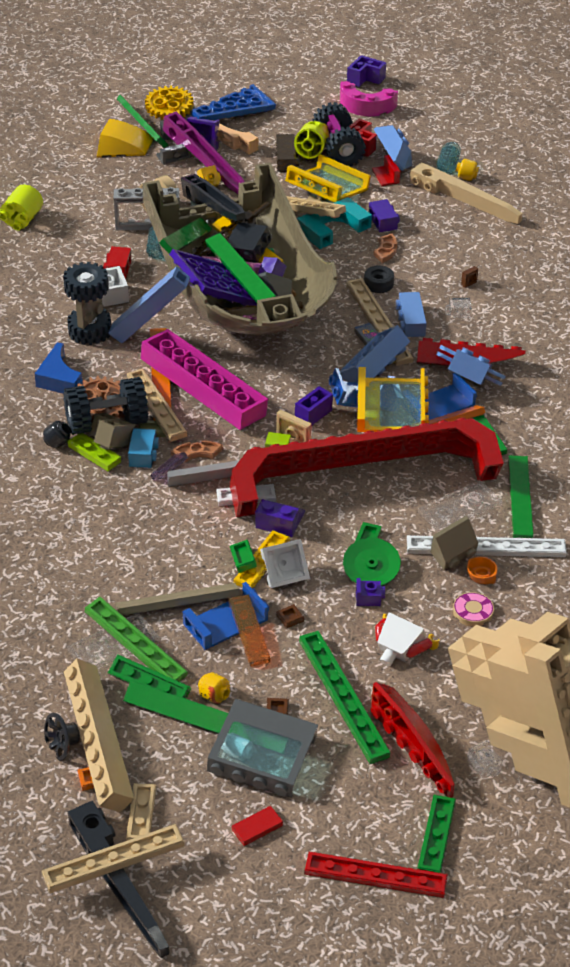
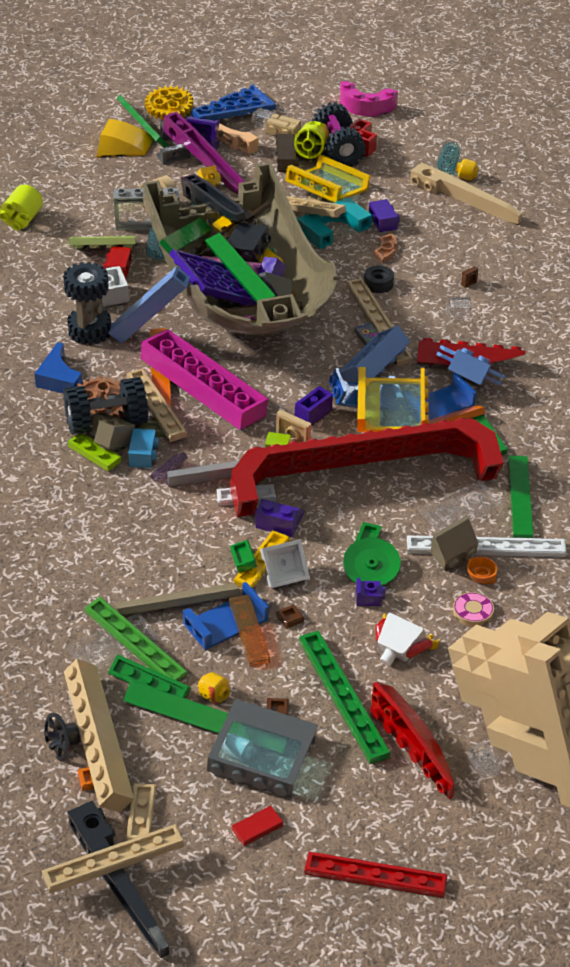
black head [43,421,71,448] -> none
nougat tile [171,441,223,462] -> none
dark purple brick [347,55,387,87] -> none
red panel [372,155,400,186] -> none
medium blue wedge [374,125,412,171] -> none
medium blue brick [396,292,426,337] -> none
green tile [417,794,456,873] -> none
none -> yellowish green plate [69,236,137,248]
none -> clear brick [252,108,276,129]
none -> tan brick [266,114,301,136]

